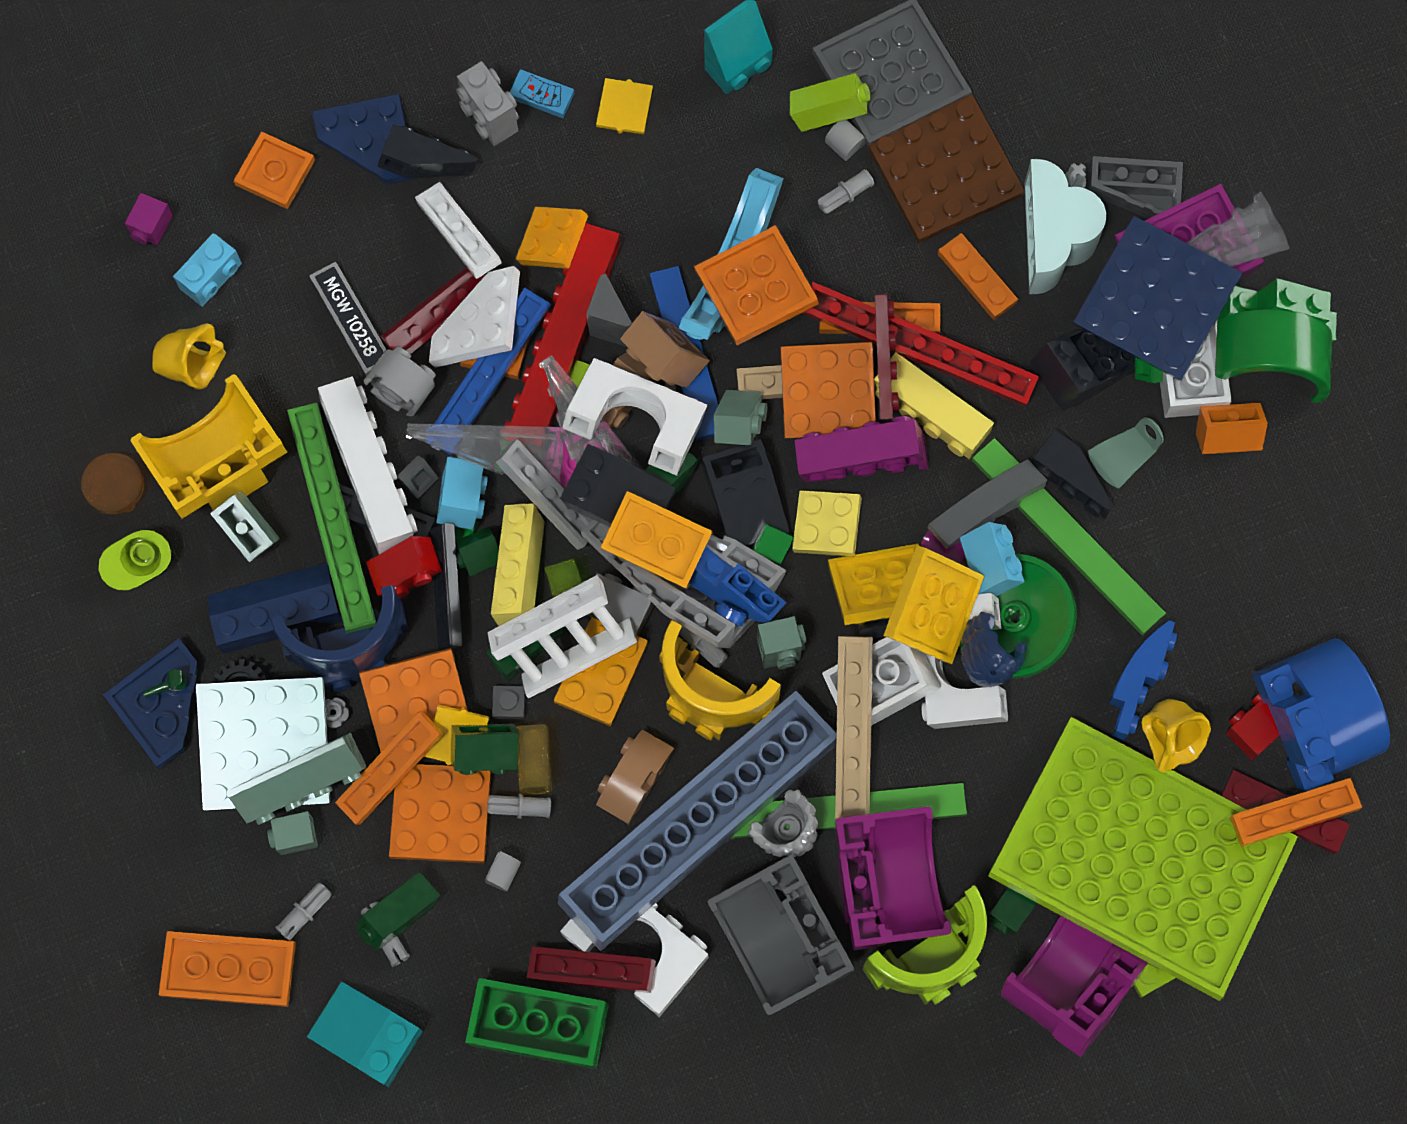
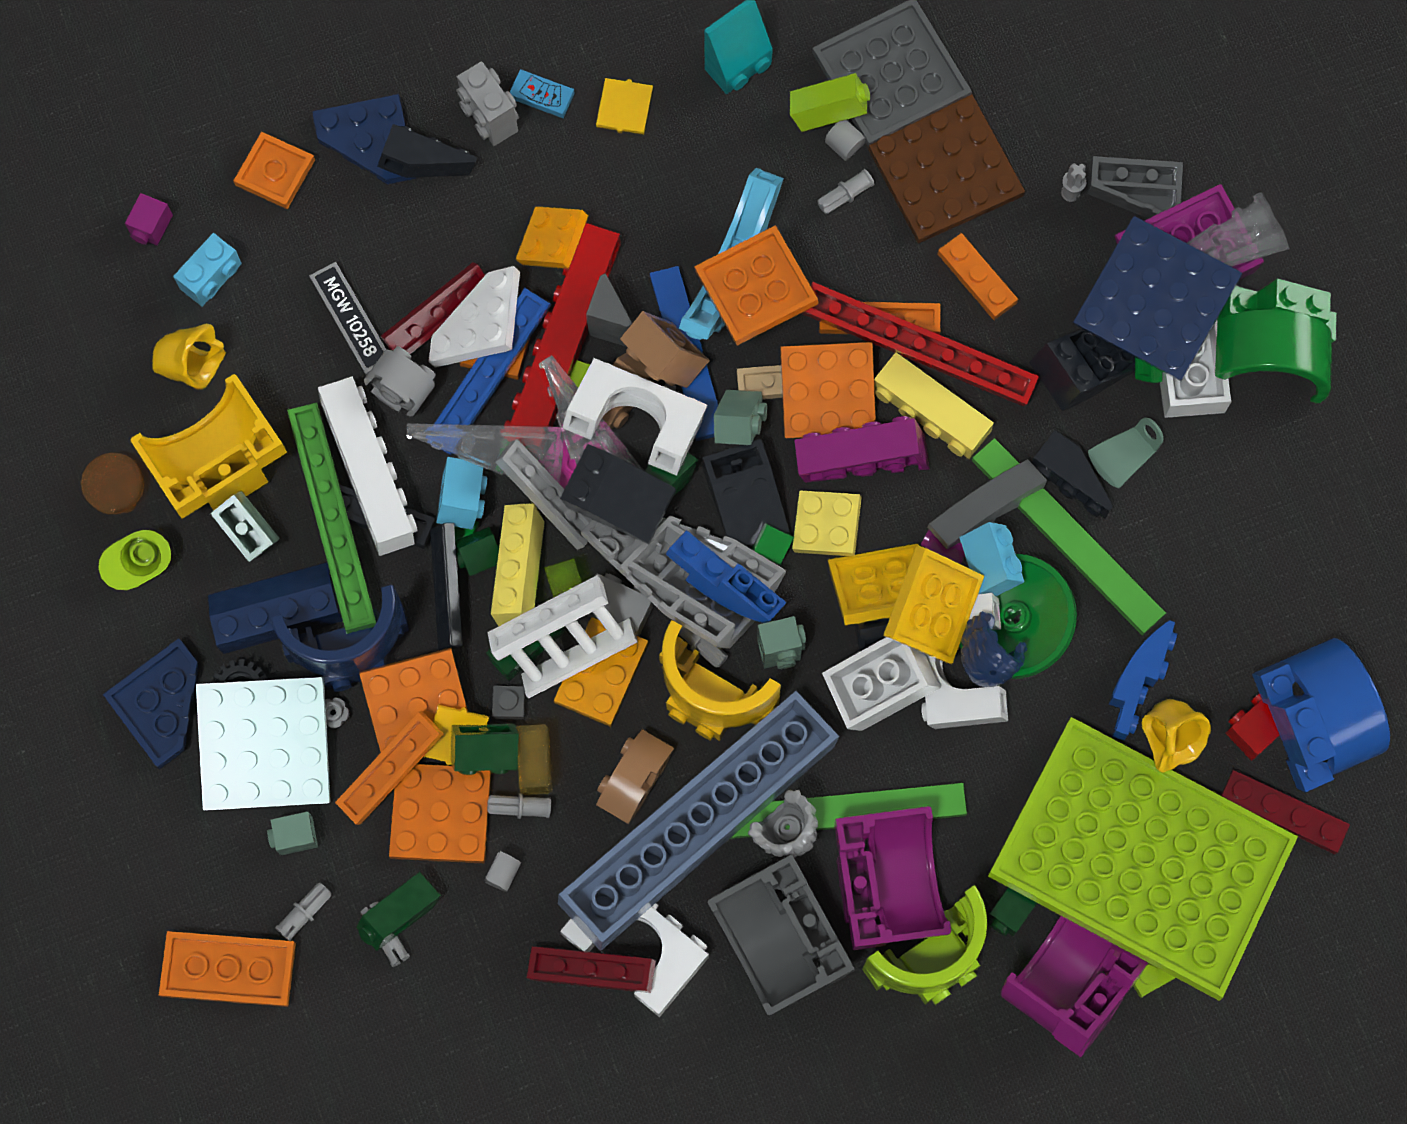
dark green hand [143,669,186,698] -> none
sand green slope [226,733,366,825] -> none
teal slope [307,981,423,1088] -> none
red brick [366,536,442,598] -> none
dark grey plate [397,455,438,499] -> none
white tile [415,182,501,279] -> none
green brick [465,978,609,1069] -> none
light orange plate [600,491,712,588] -> none
blue tile [714,602,747,626] -> none
tan plate [835,636,873,819] -> none
dark red plate [875,293,899,419] -> none
light aqua brick [1024,159,1106,294] -> none
orange brick [1196,403,1268,454] -> none
orange plate [1230,778,1362,847] -> none

